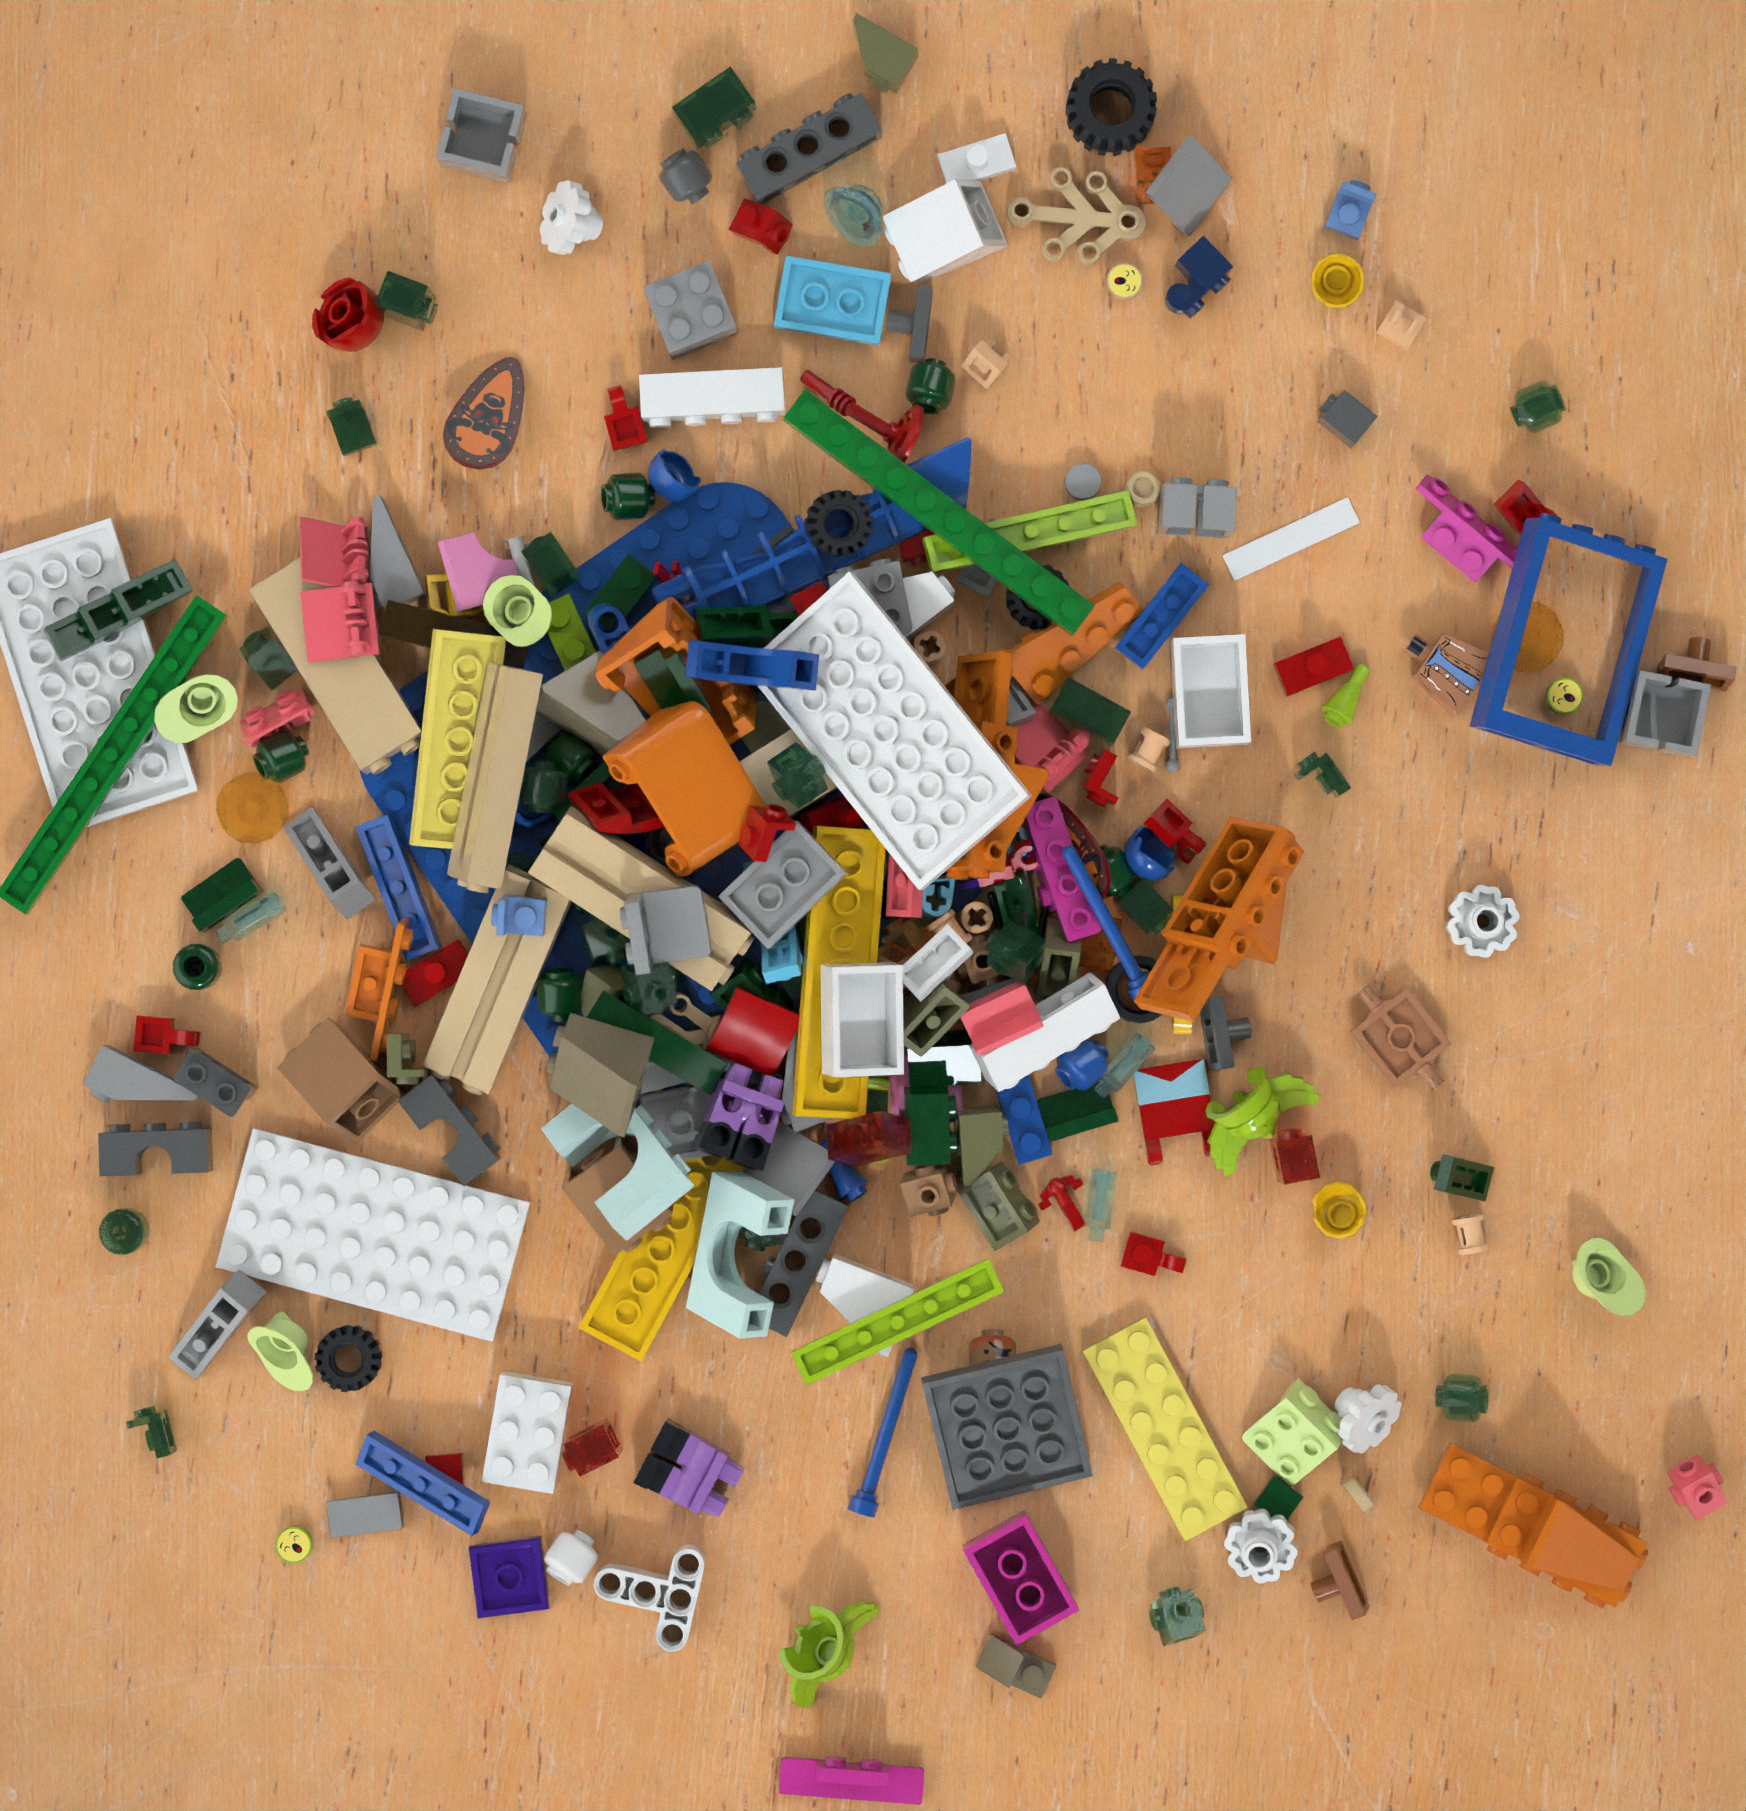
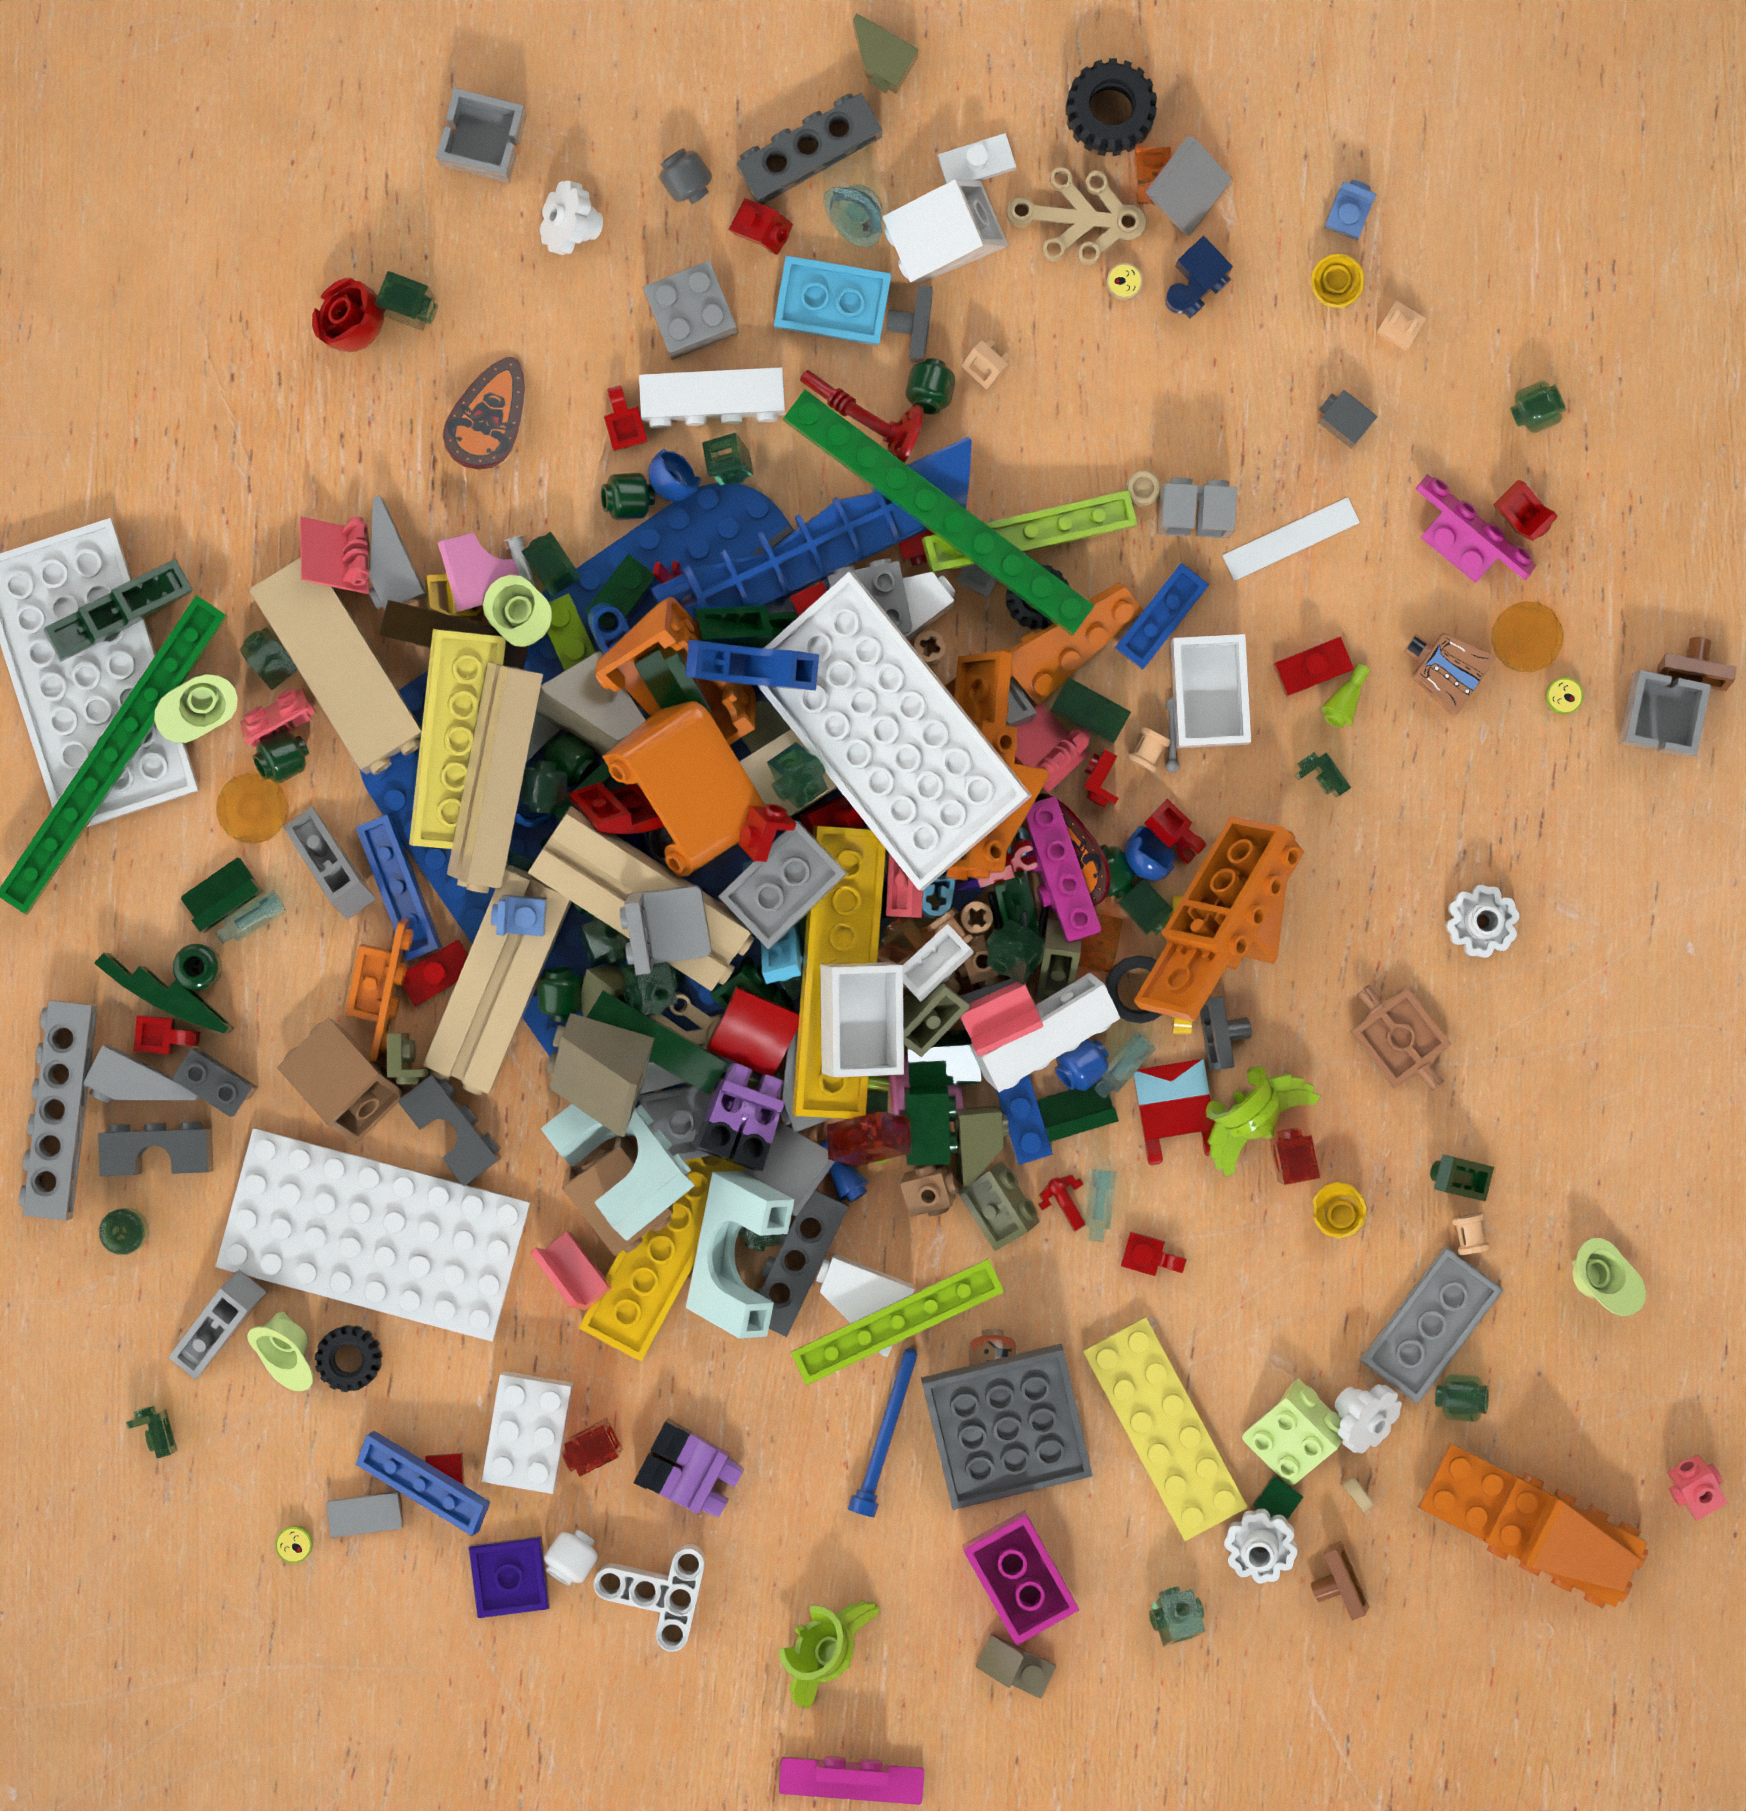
coral hinge [300,581,380,663] -> none
clear green bracket [326,397,378,456] -> none
clear green brick [672,66,756,149] -> none
black tyre [804,490,873,557] -> none
blue piece [1062,845,1148,1003] -> none
light grey tile [1065,463,1101,500] -> none
blue window [1469,513,1667,766] -> none
none -> light grey brick [19,1001,98,1221]
none -> dark green slope [94,953,234,1034]
none -> coral panel [530,1231,613,1311]
none -> clear green brick [702,432,754,485]
none -> light grey tile [1359,1246,1504,1404]

